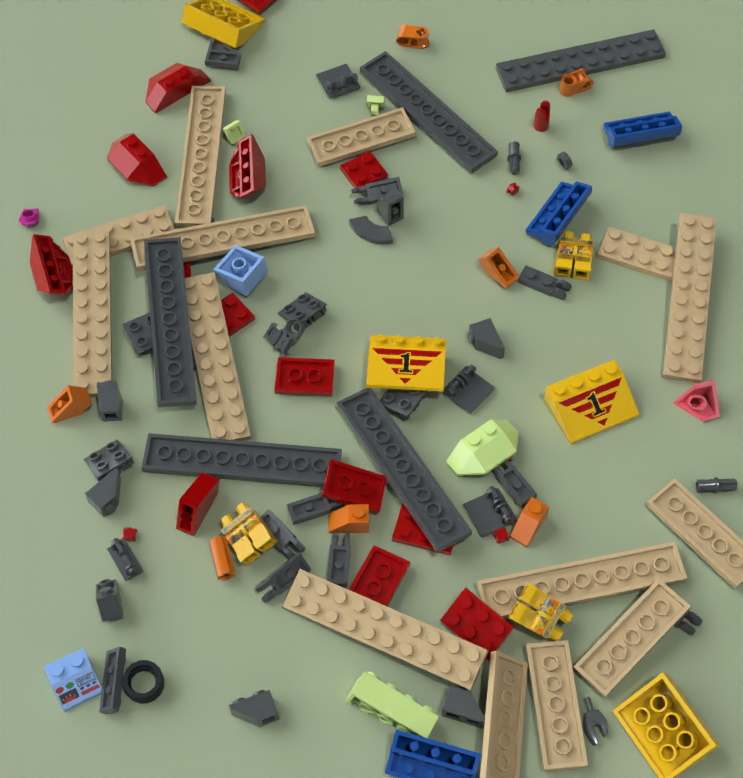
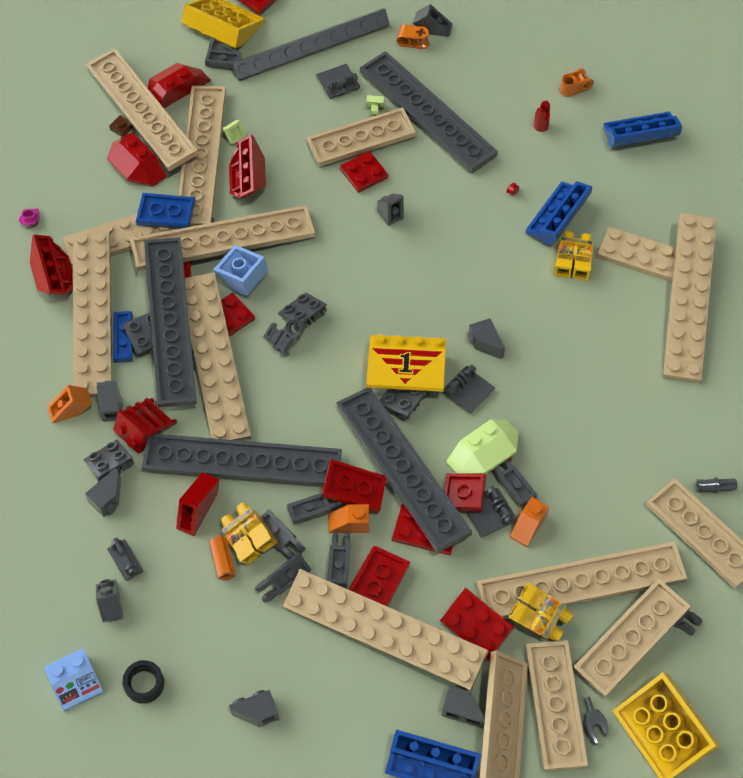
dark grey plate [99,646,126,714] -> none
red piece [122,527,138,542] -> none
red plate [275,357,335,396] -> none
yellowish green wedge [344,671,439,738] -> none
dark grey tile [349,216,393,244] -> none
dark grey hinge [351,177,403,204] -> none
orange slope [477,247,520,288] -> none
red piece [493,527,510,544] -> none
dark grey plate [496,29,666,93] -> none
dark grey axle [507,141,521,174] -> none
dark grey hinge [518,265,572,300] -> none
yellow slope [544,359,640,444] -> none
dark grey tile [557,151,573,170] -> none
coral slope [673,380,721,422] -> none
none -> tan plate [86,48,199,172]
none -> reddish brown plate [109,115,133,137]
none -> blue tile [113,311,133,363]
none -> red plate [113,398,177,454]
none -> blue tile [136,193,196,229]
none -> dark grey plate [232,8,390,80]
none -> dark grey slope [413,4,452,37]
none -> red tile [444,473,486,512]

